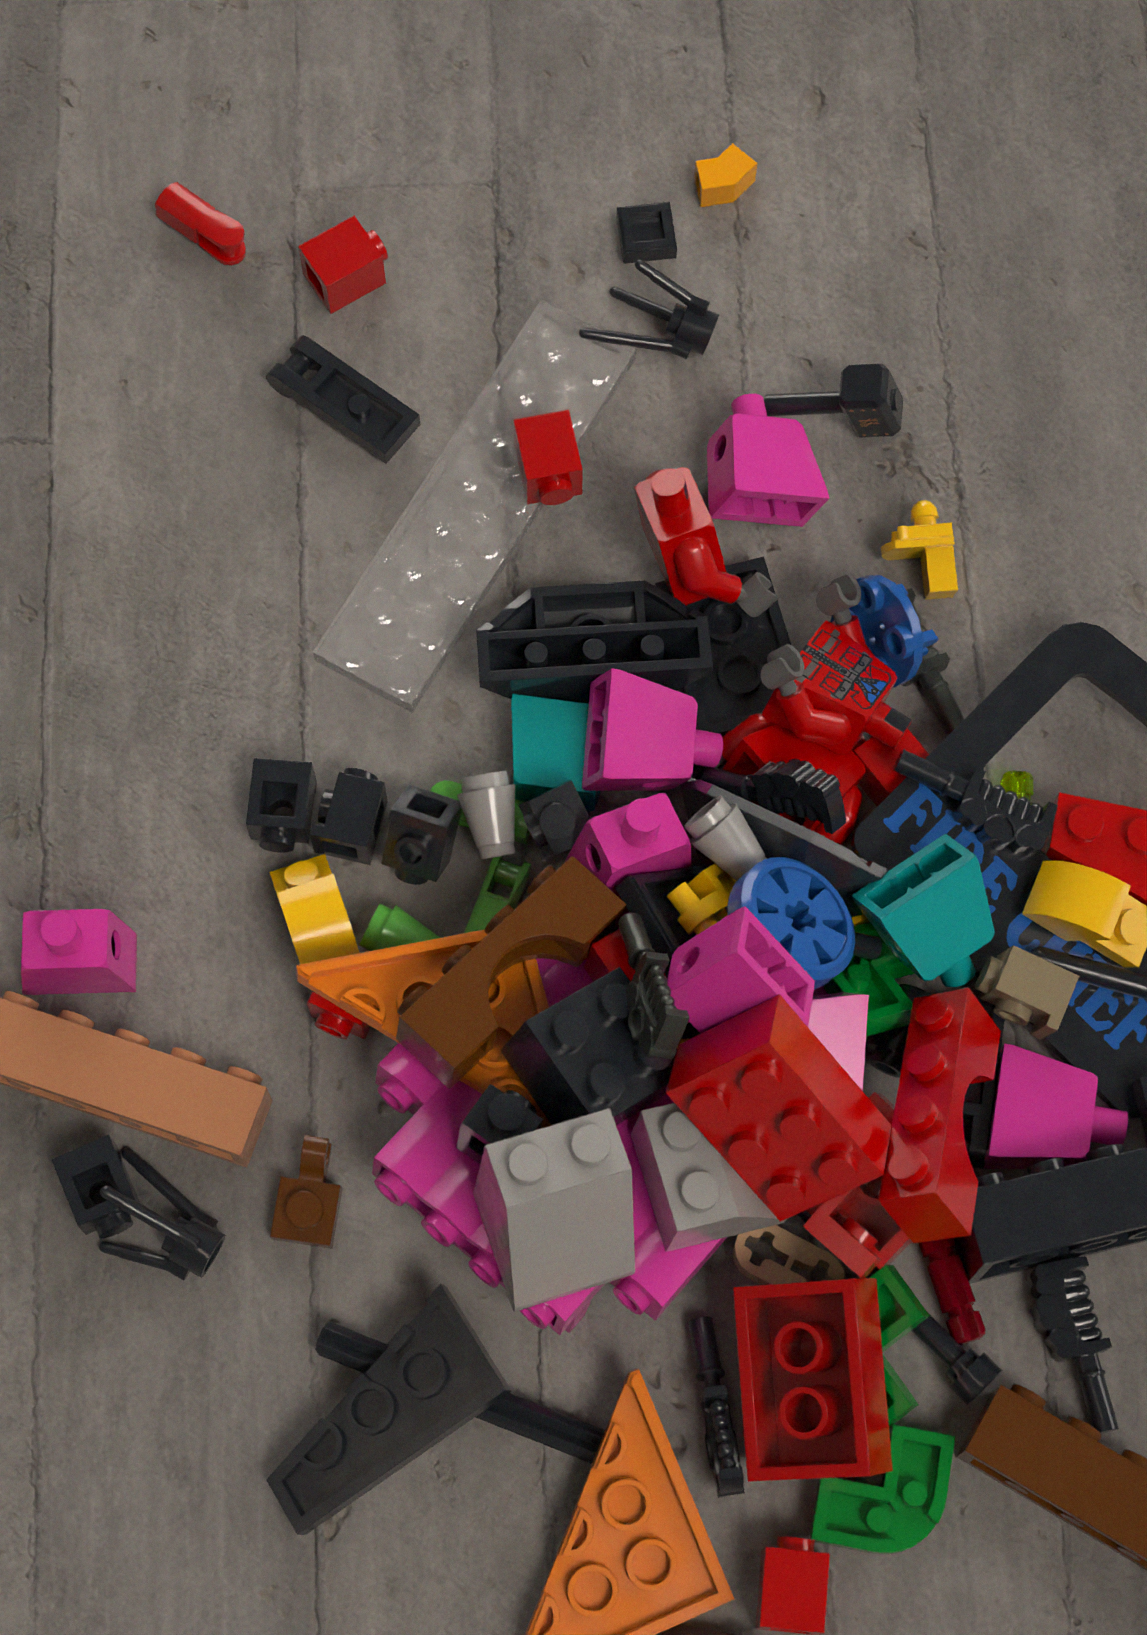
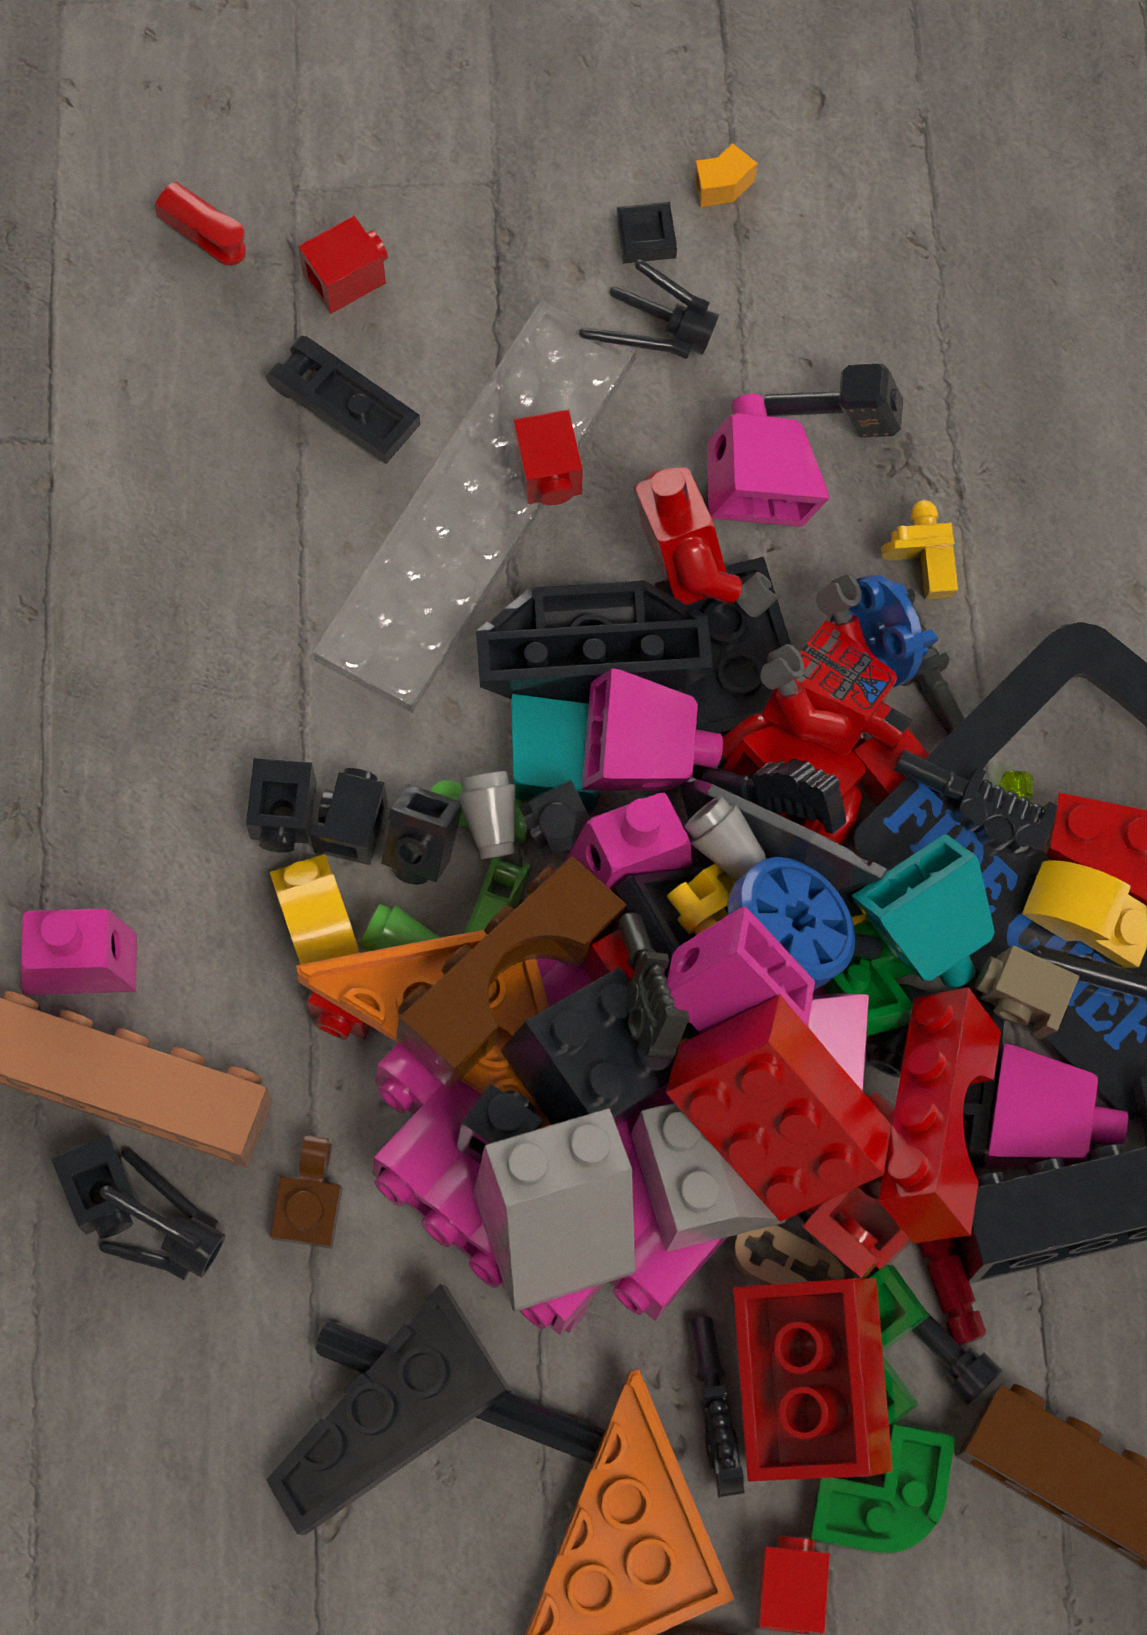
black piece [1030,1256,1119,1434] -> none

